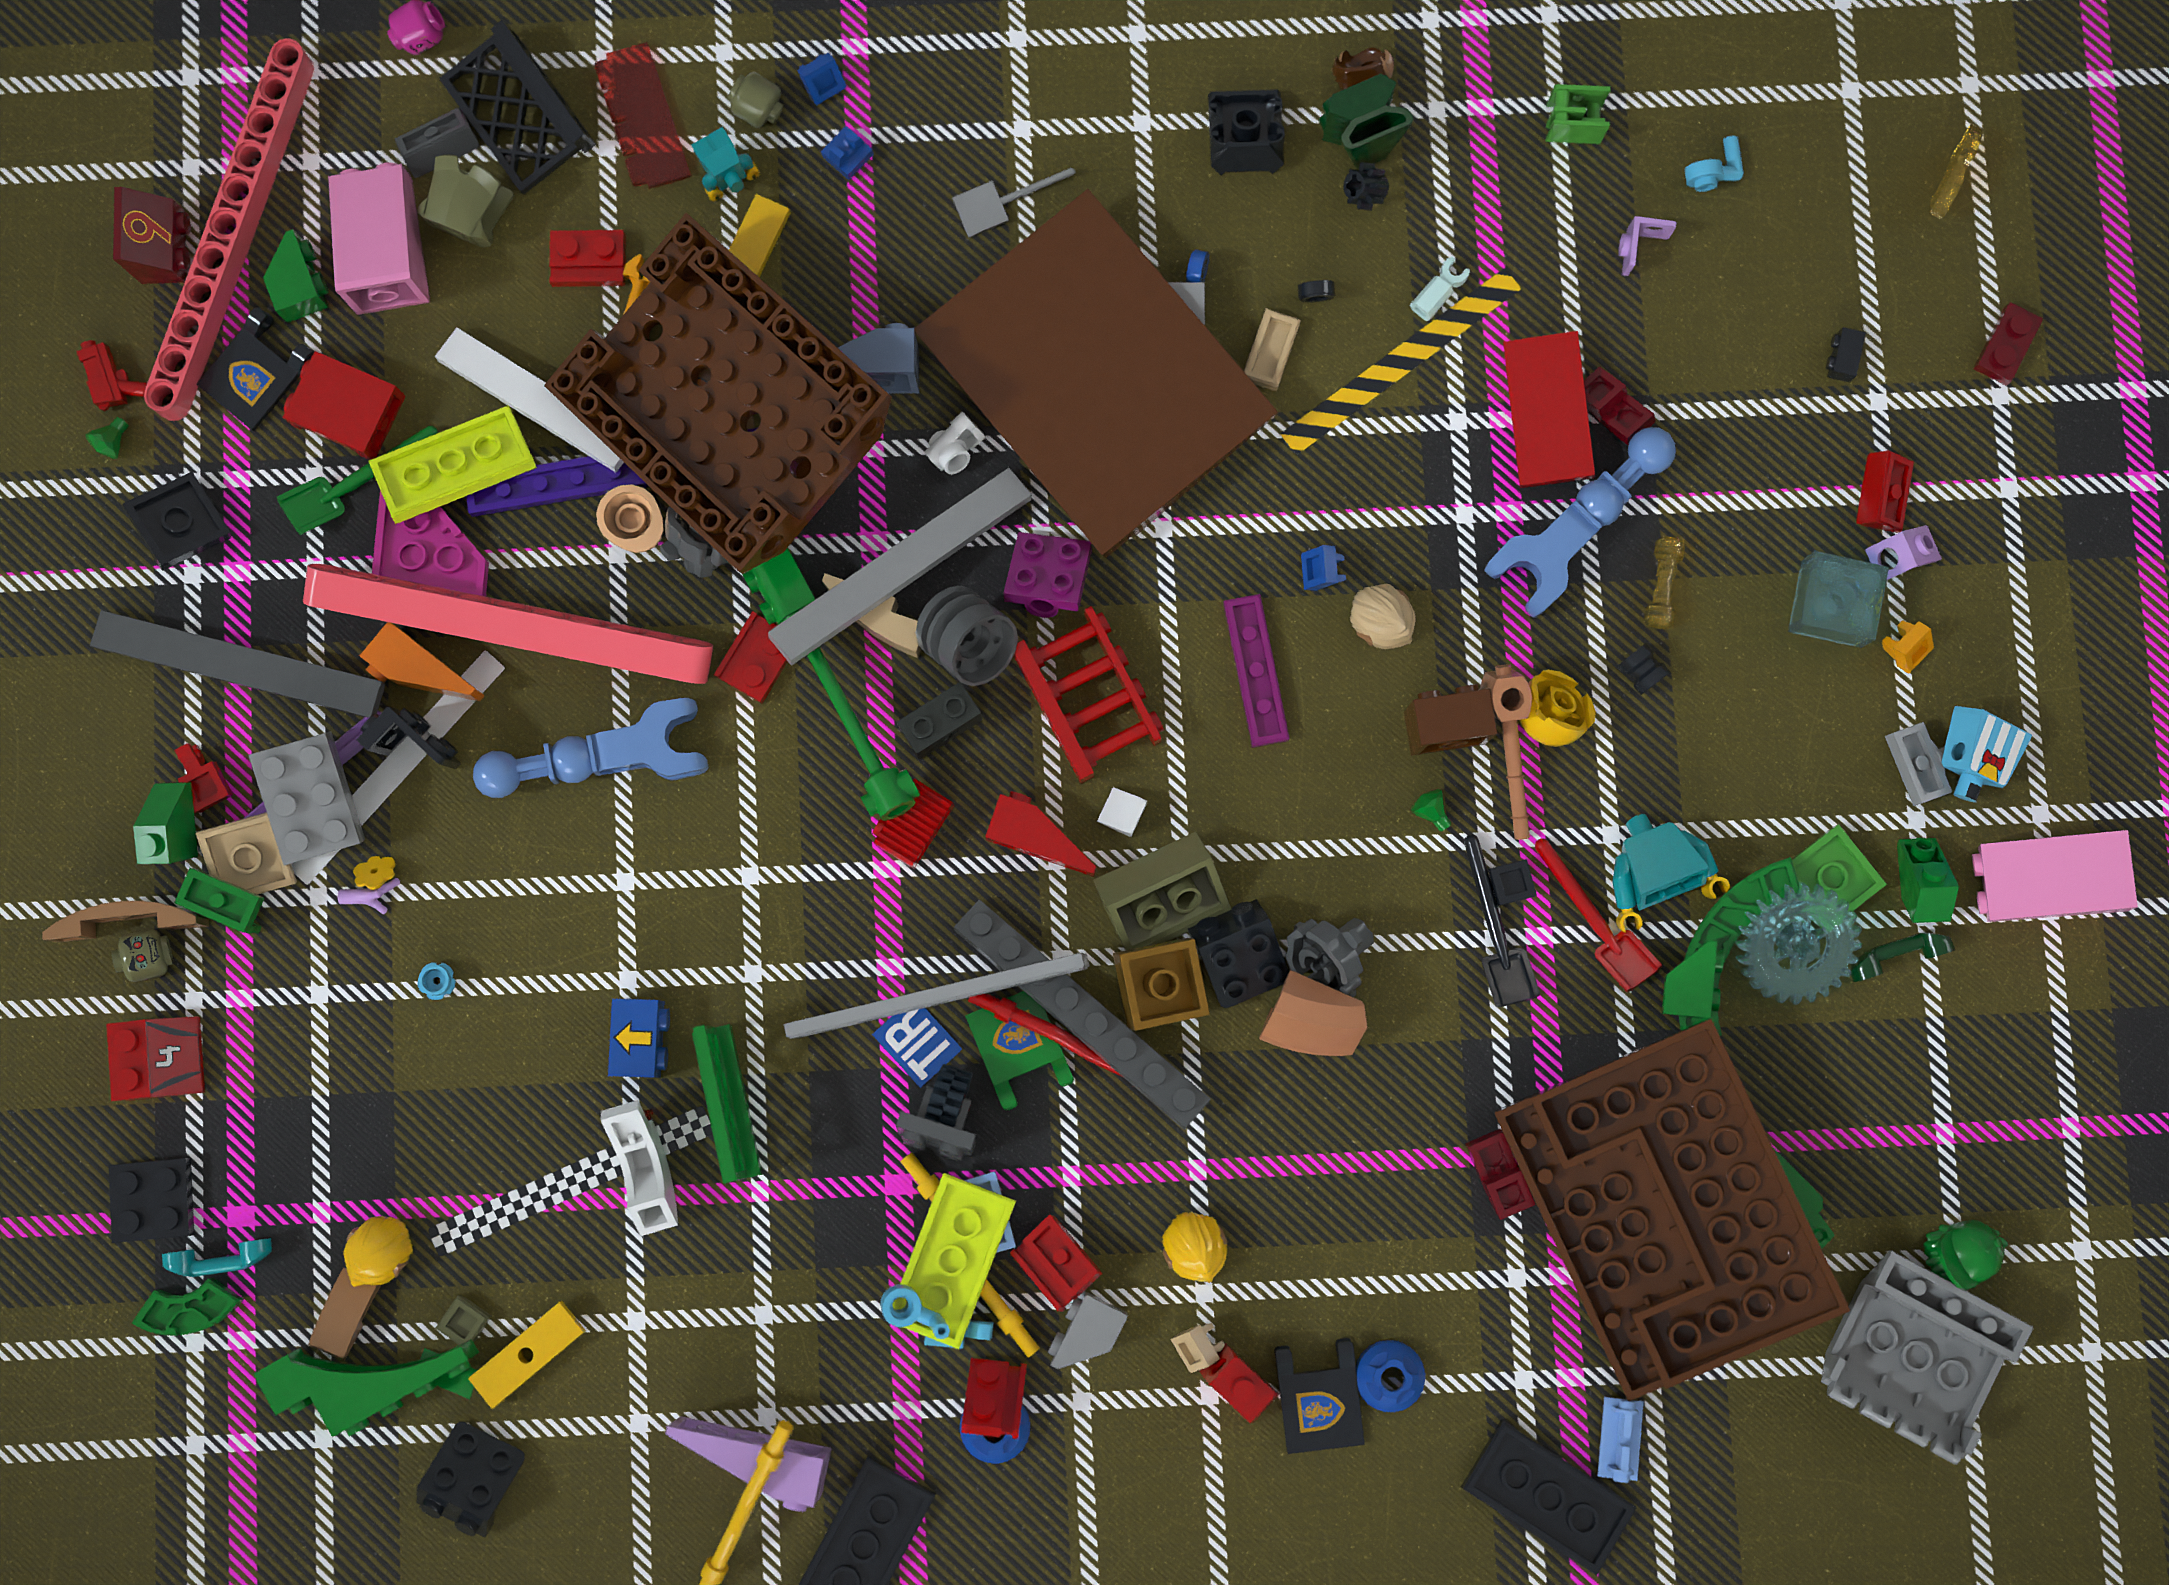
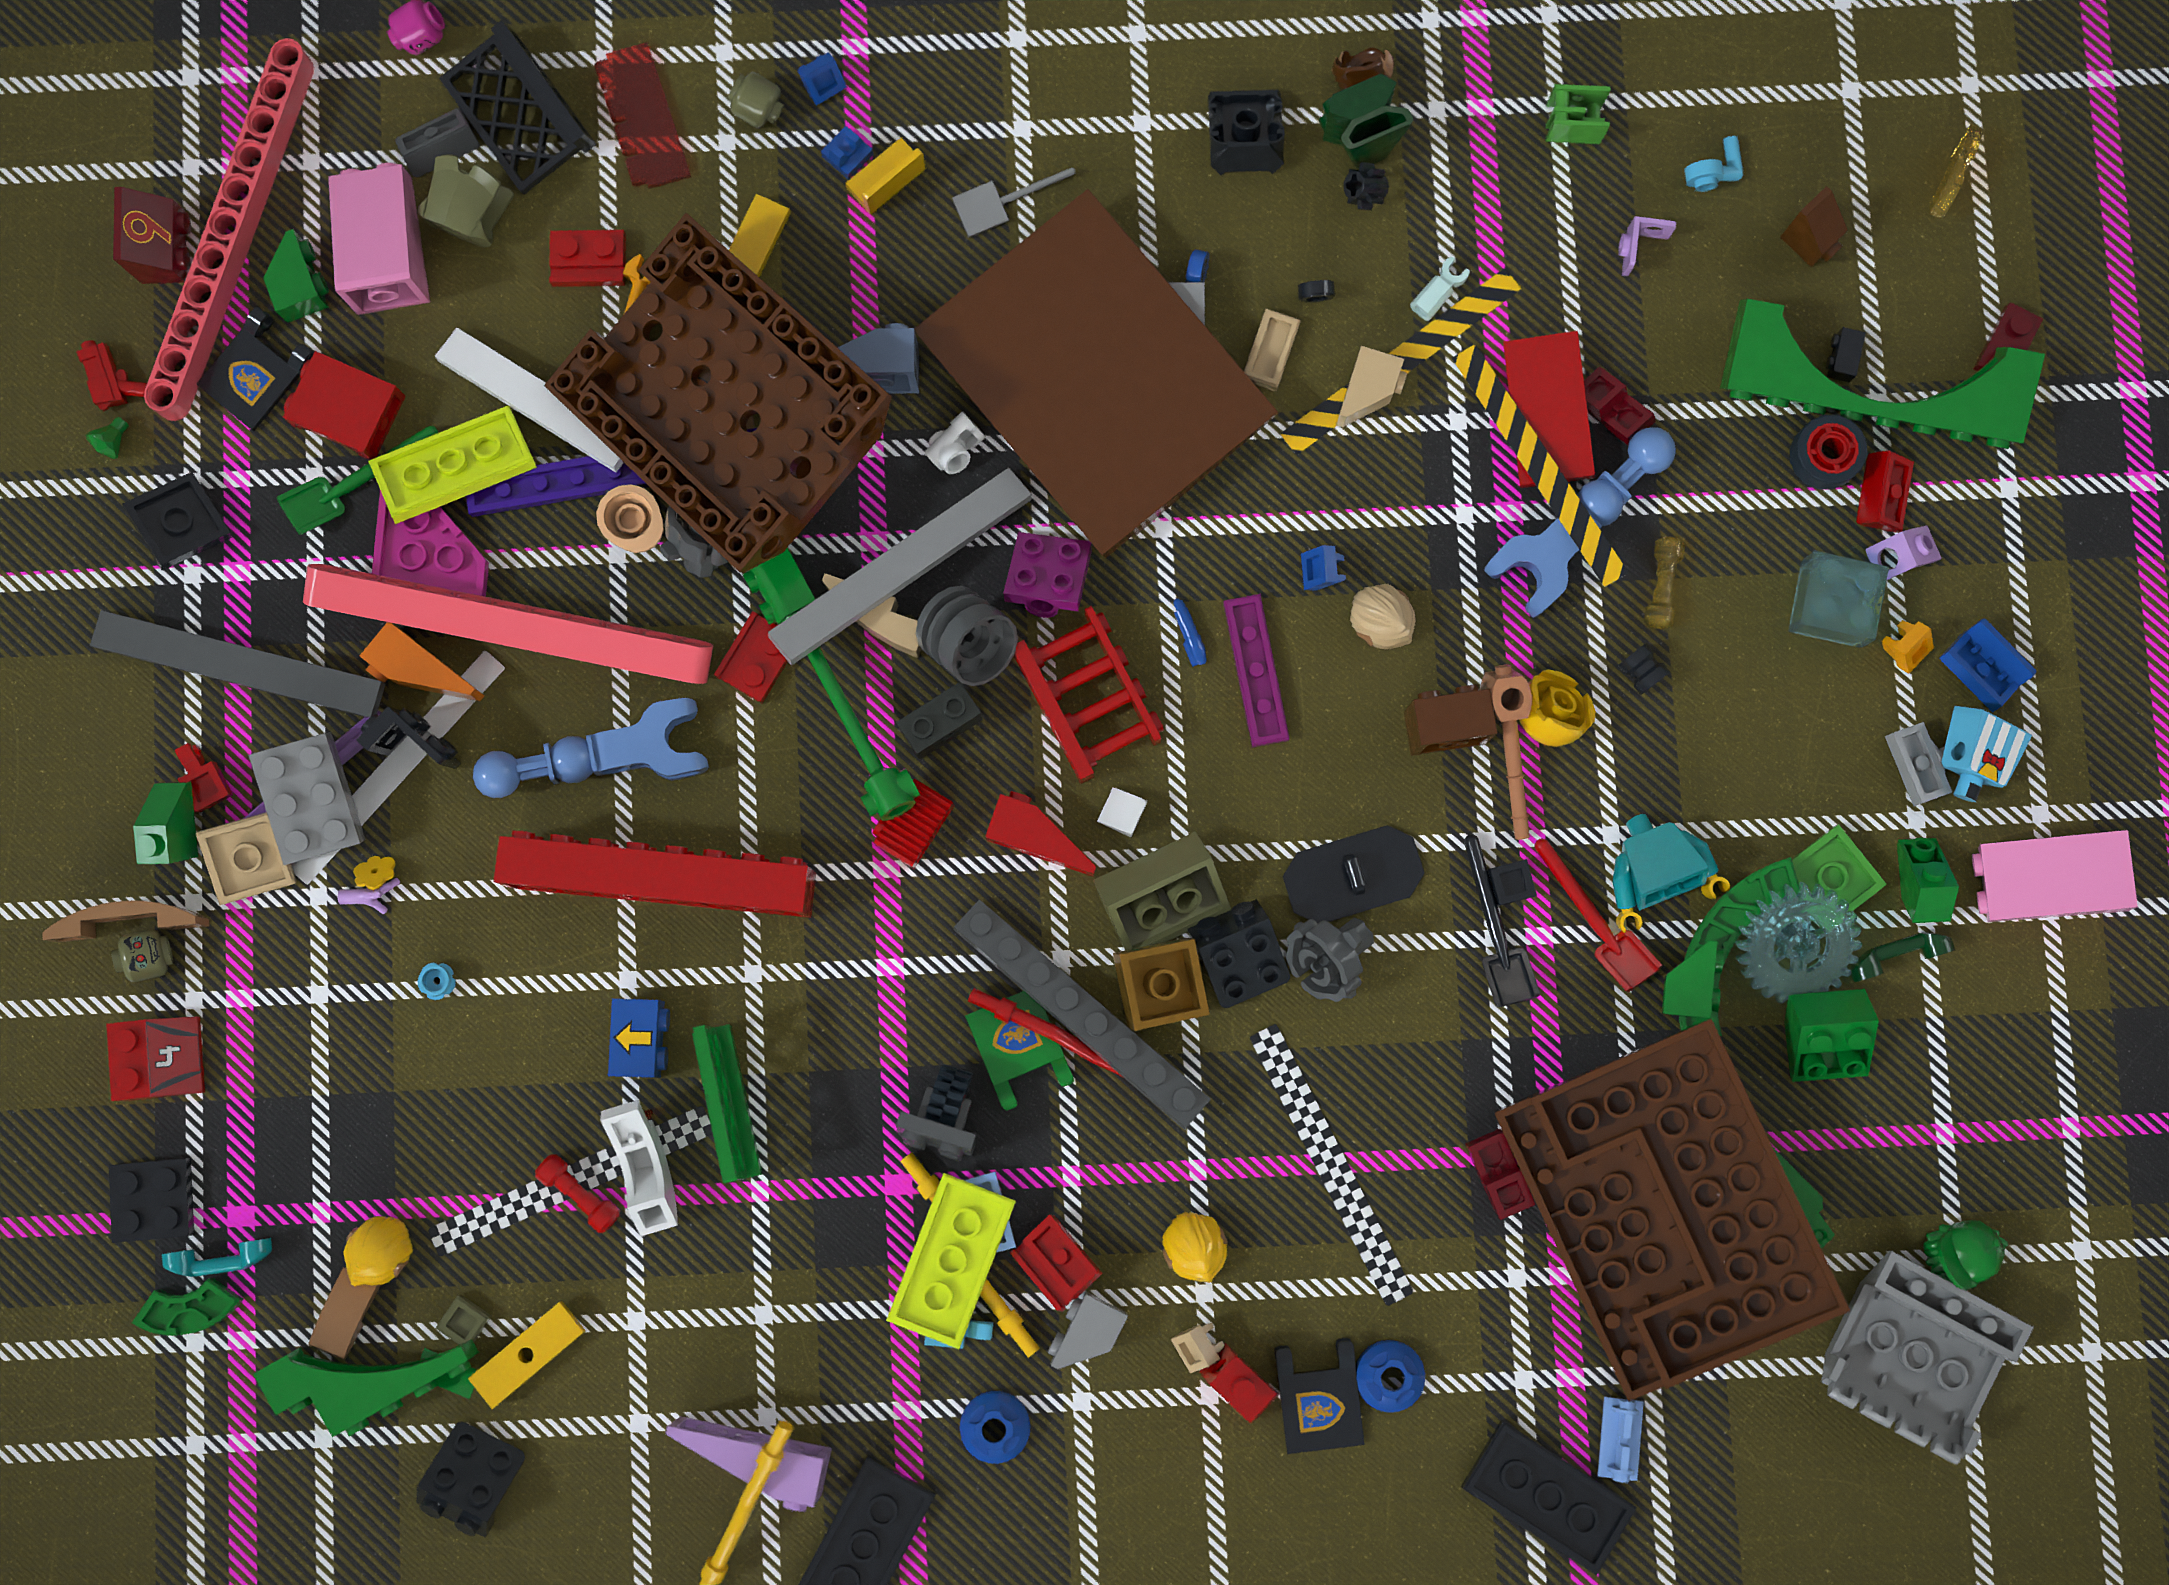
green panel [174,868,264,934] -> none
teal piece [691,127,760,201] -> none
light grey tile [784,953,1090,1039] -> none
blue sticker [872,1008,962,1088] -> none
medium azure plate [880,1284,950,1339] -> none
red plate [961,1358,1027,1439] -> none
nougat slope [1259,970,1367,1056] -> none
green rock [1411,789,1452,832] -> none
none -> red brick [493,831,816,918]
none -> red piece [535,1154,620,1233]
none -> yellow panel [846,138,926,215]
none -> blue piece [1173,598,1207,667]
none -> sticker [1250,1024,1413,1306]
none -> black shield [1282,825,1424,924]
none -> tan slope [1336,346,1407,427]
none -> sticker [1452,345,1628,587]
none -> green arch [1720,298,2045,449]
none -> reddish brown slope [1780,186,1848,267]
none -> green slope [1784,989,1879,1082]
none -> wheel [1790,415,1867,490]
none -> blue bracket [1939,619,2036,713]

